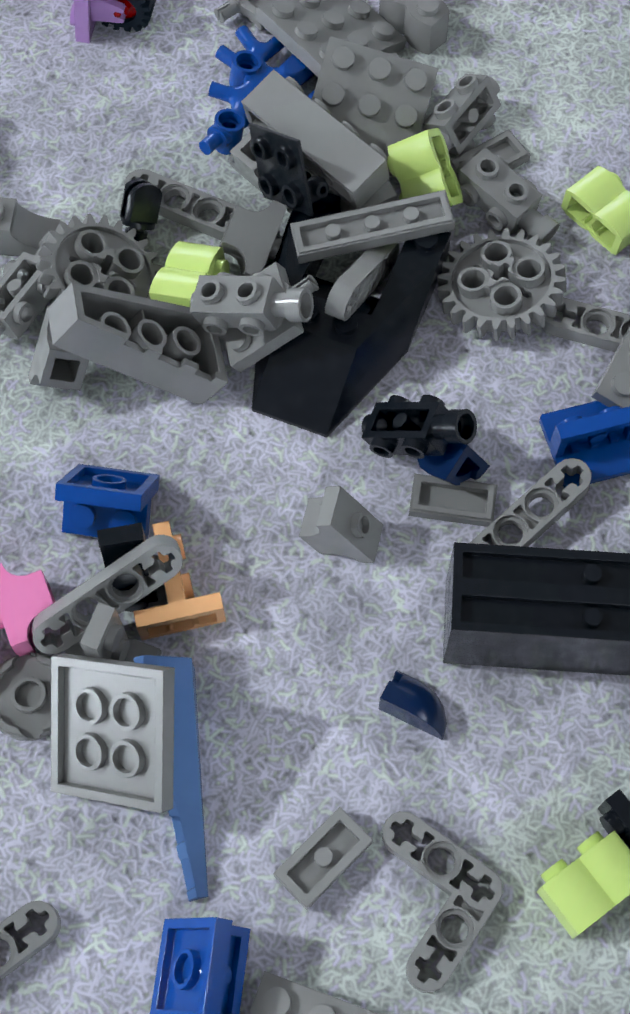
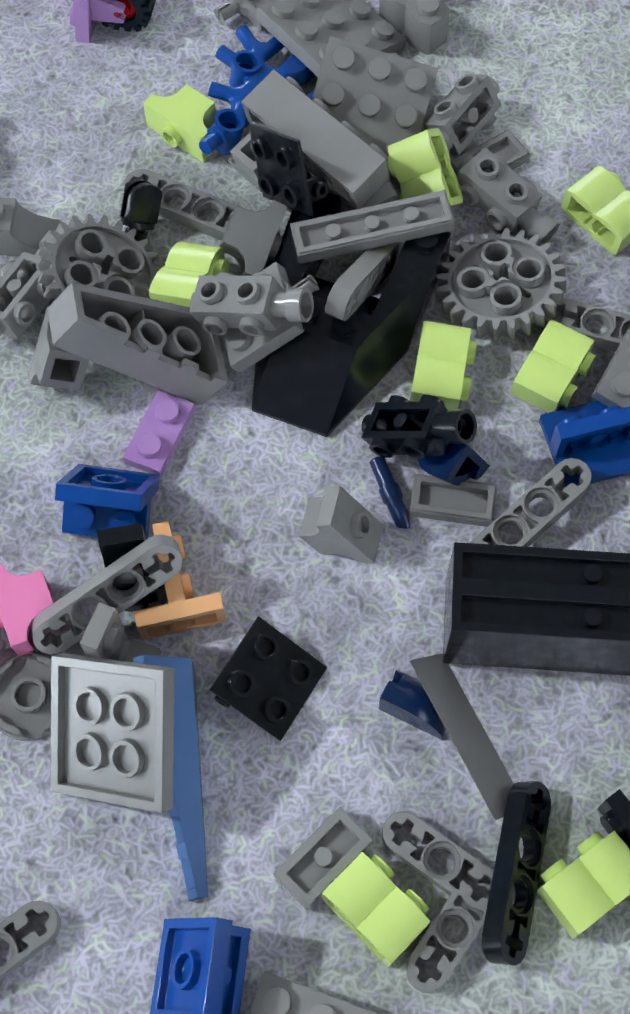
none -> lavender plate [122,390,196,478]
none -> yellowish green brick [143,84,216,162]
none -> black hinge [209,616,327,741]
none -> yellowish green brick [321,852,431,967]
none -> dark blue piece [369,456,411,529]
none -> yellowish green brick [410,321,477,410]
none -> light grey sticker [410,653,514,820]
none -> black beam [481,781,551,966]
none -> yellowish green brick [511,319,597,413]

